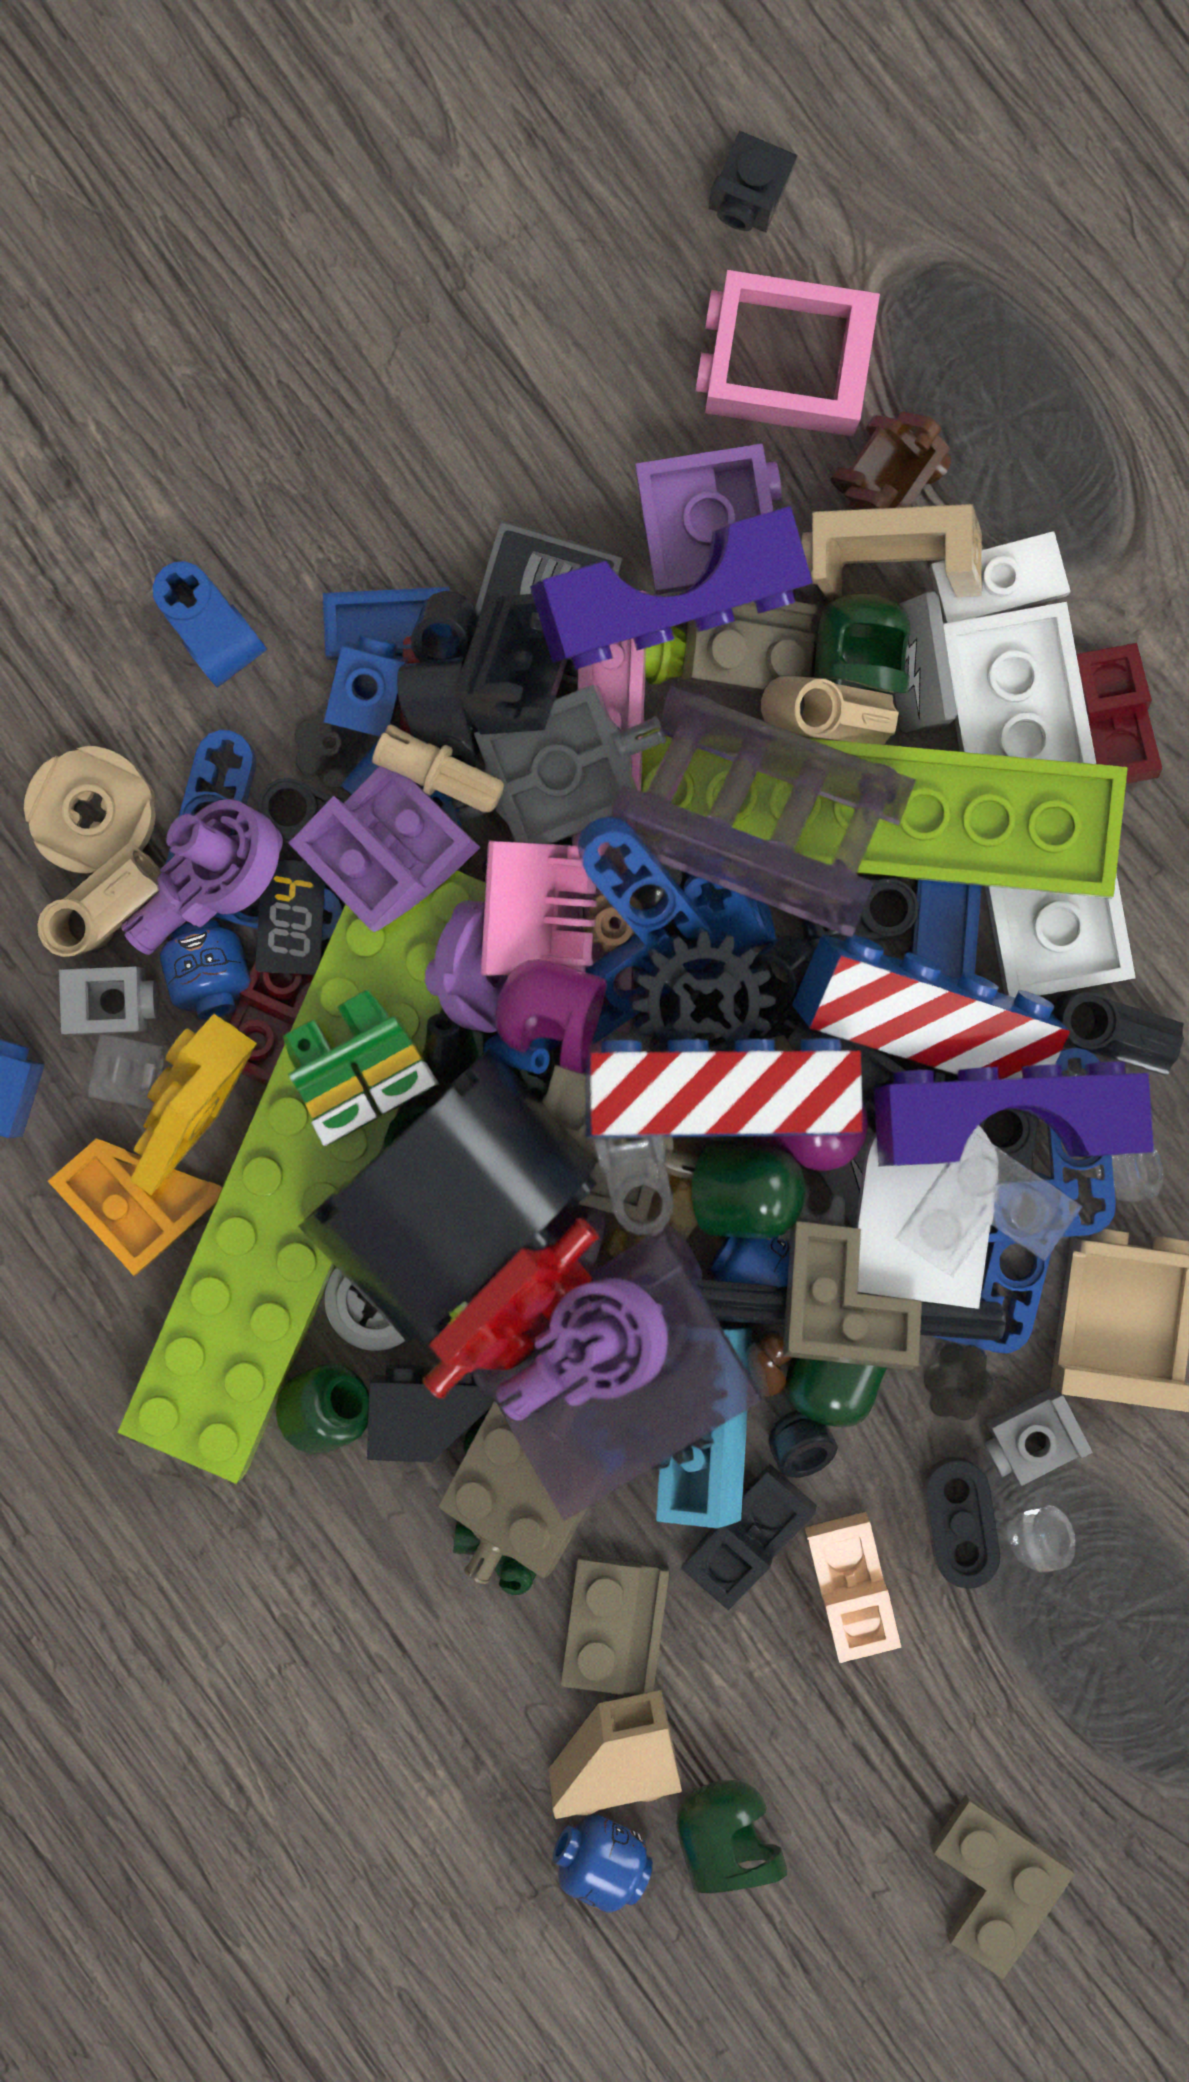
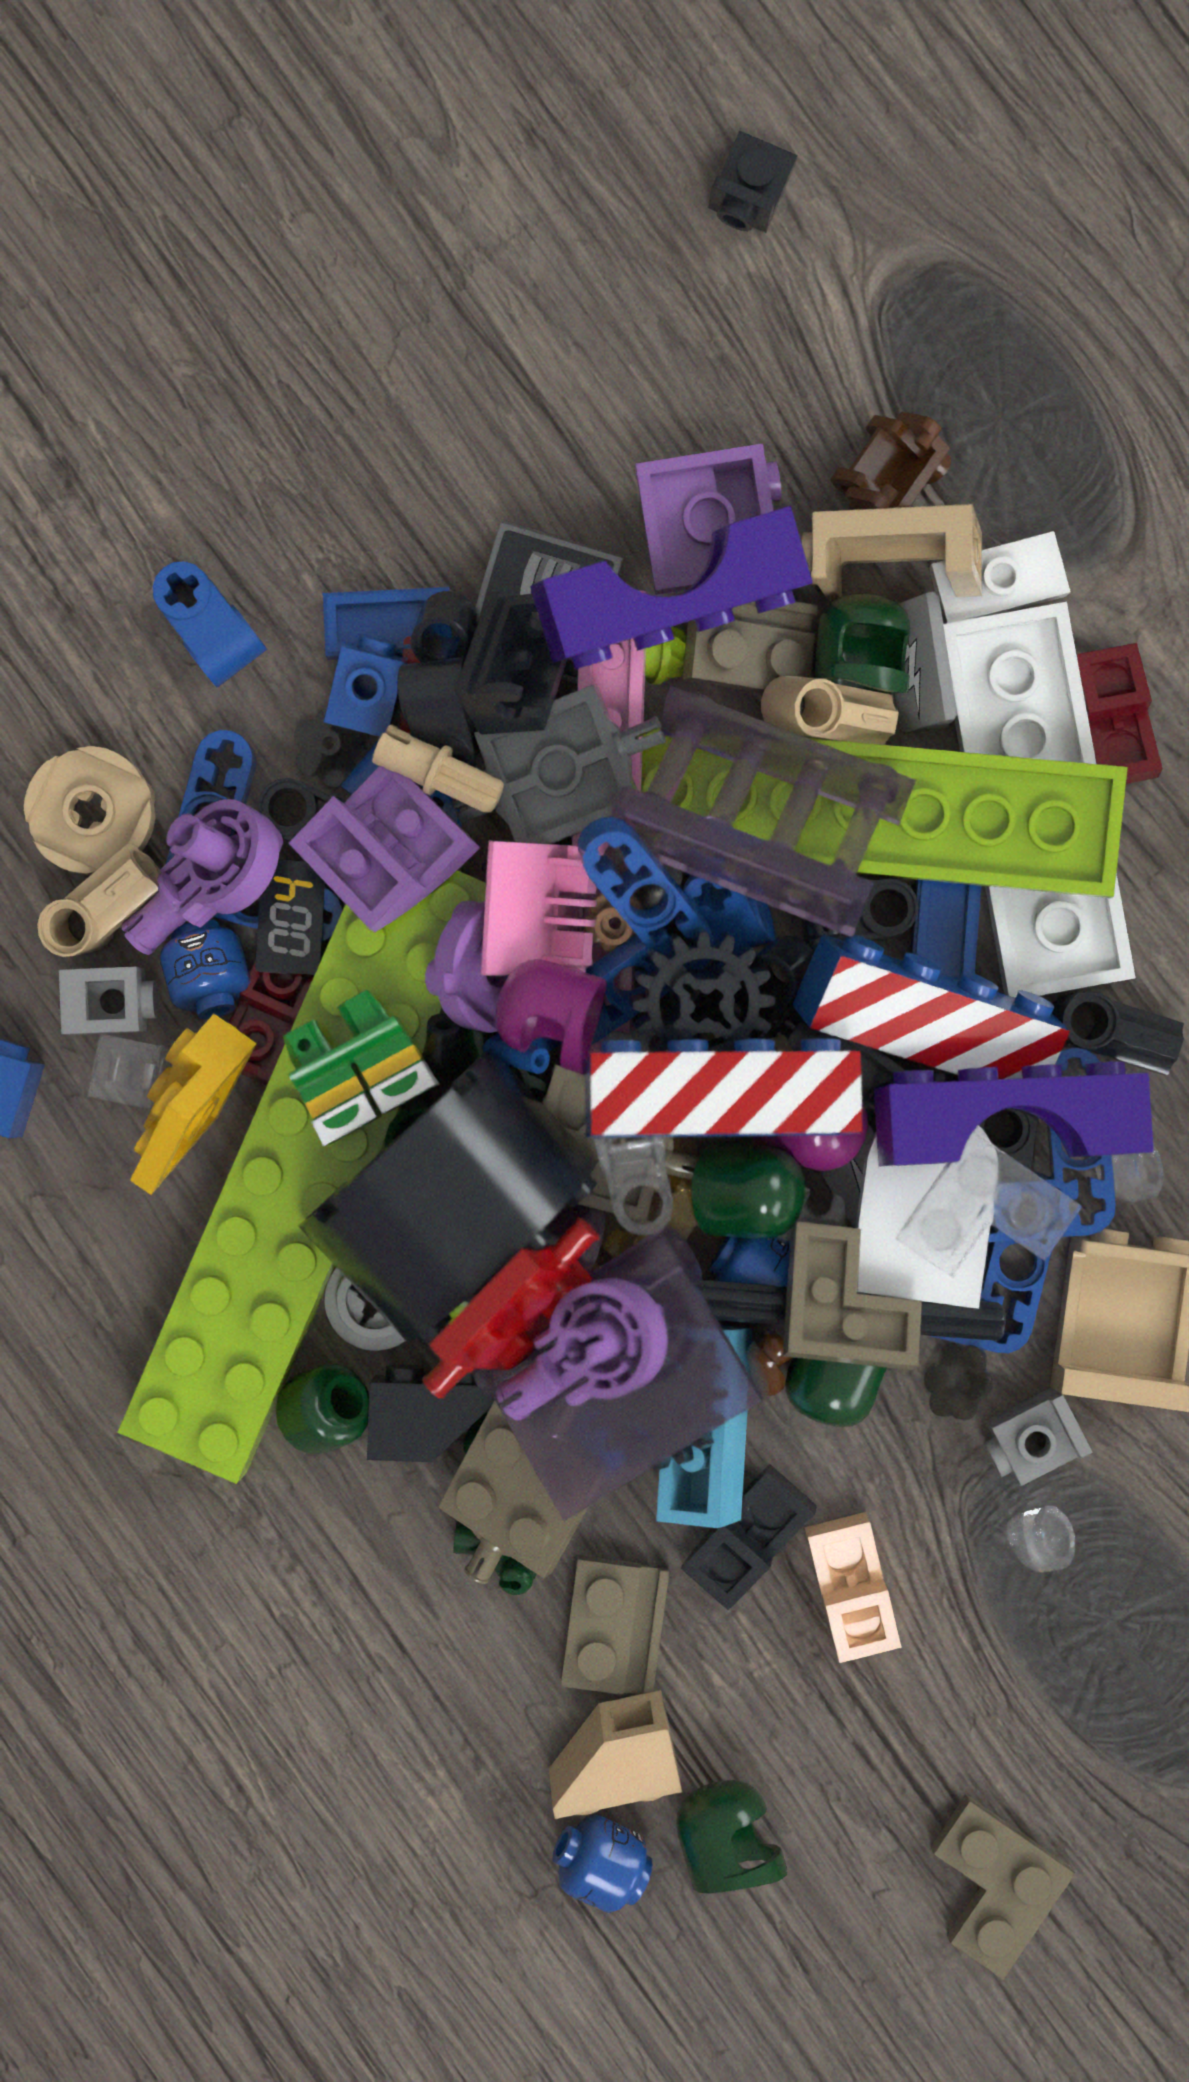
light orange wing [48,1138,223,1277] -> none
bright pink window [696,270,880,437] -> none
black tile [768,1410,838,1478] -> none
black plate [923,1457,1000,1589] -> none

